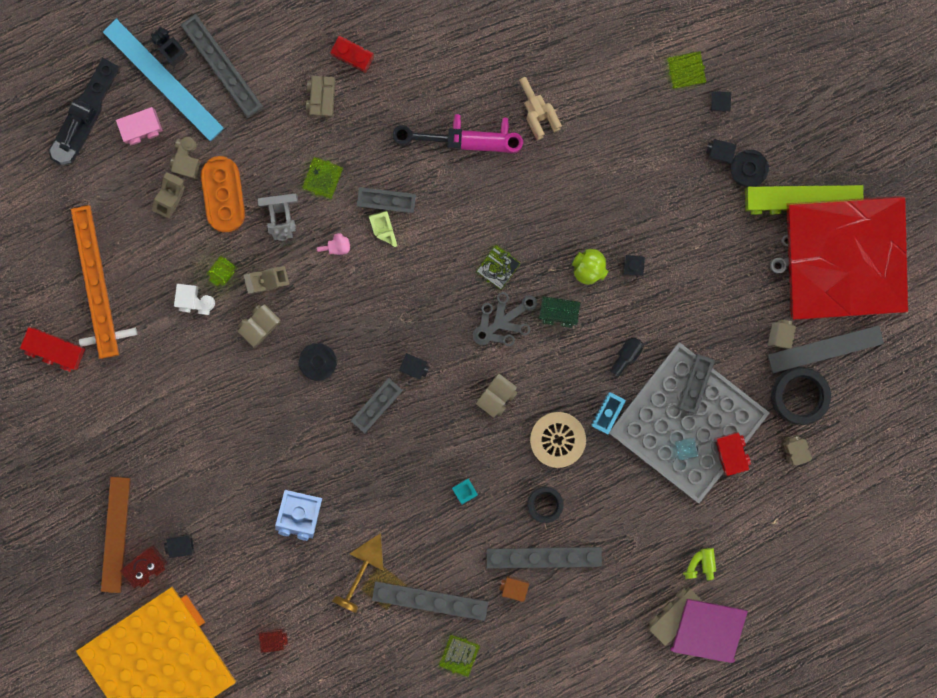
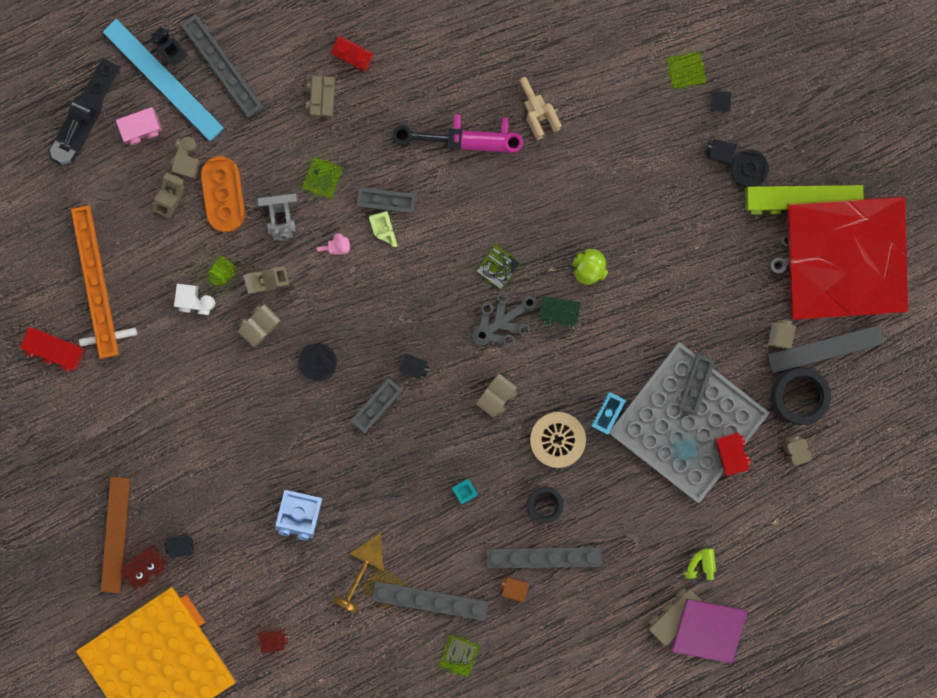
black arm [609,338,644,377] -> none
black brick [622,255,645,277] -> none

